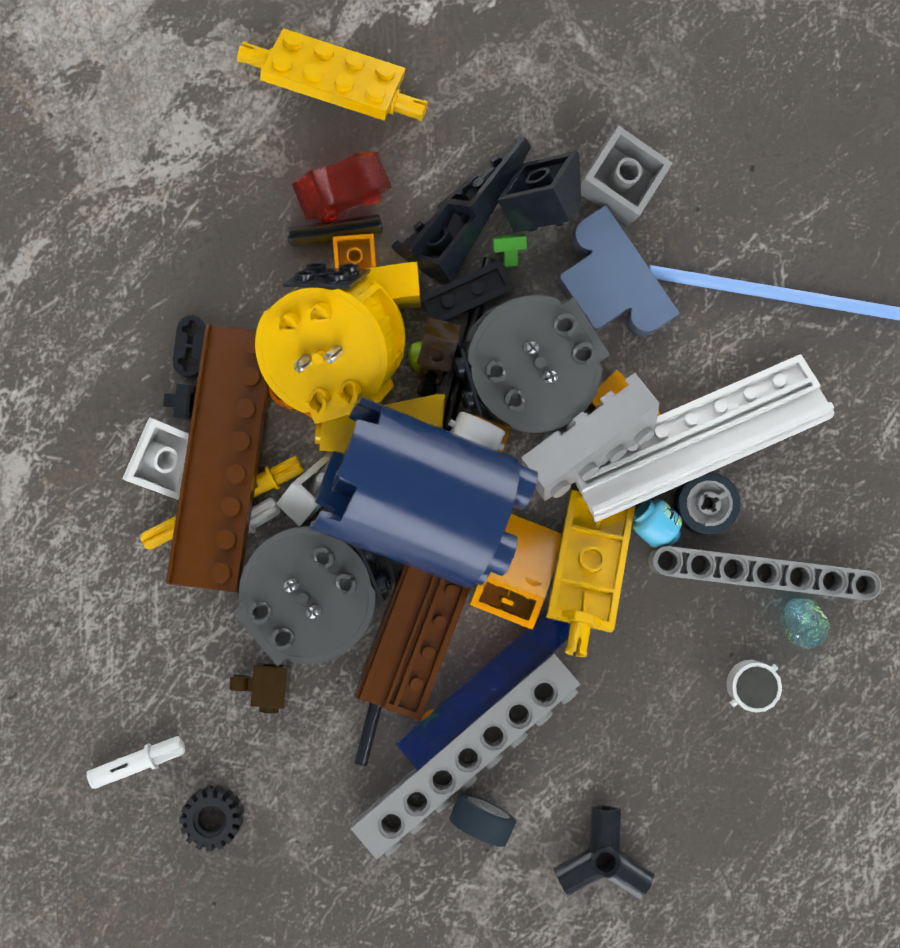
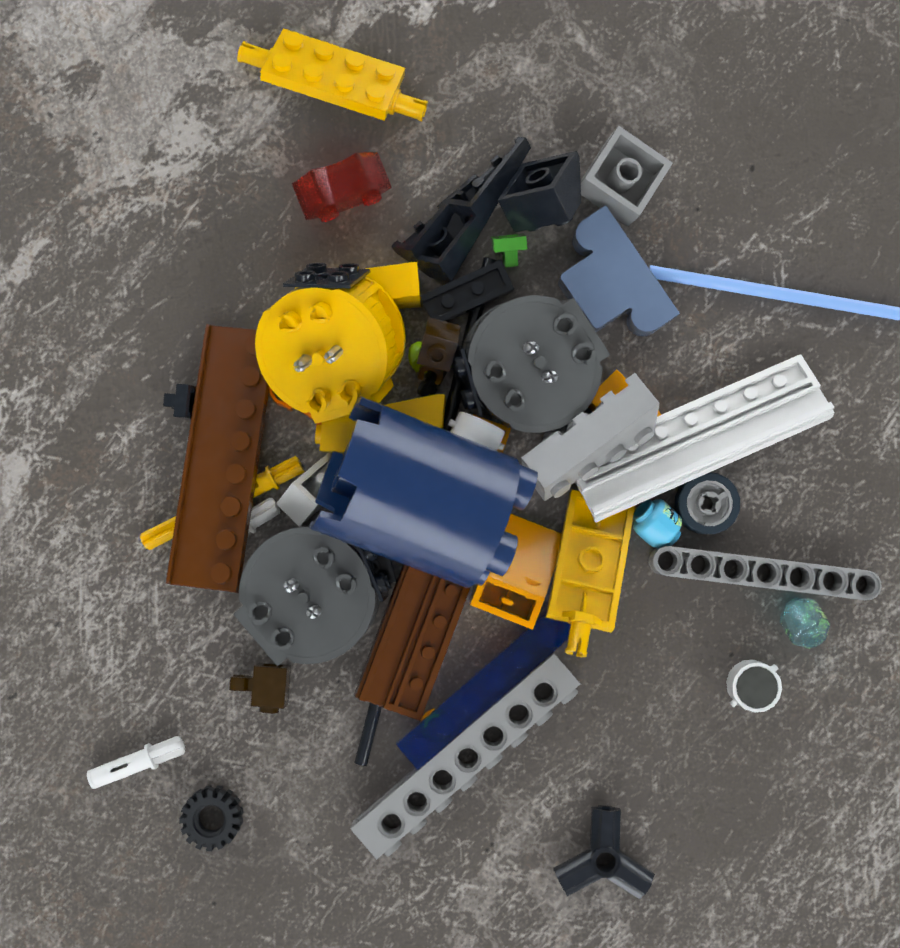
white slope [122,417,189,500] -> none
black beam [173,315,206,378] -> none
black axle [287,214,383,246] -> none
light orange piece [333,234,377,269] -> none
black wheel [449,793,517,847] -> none

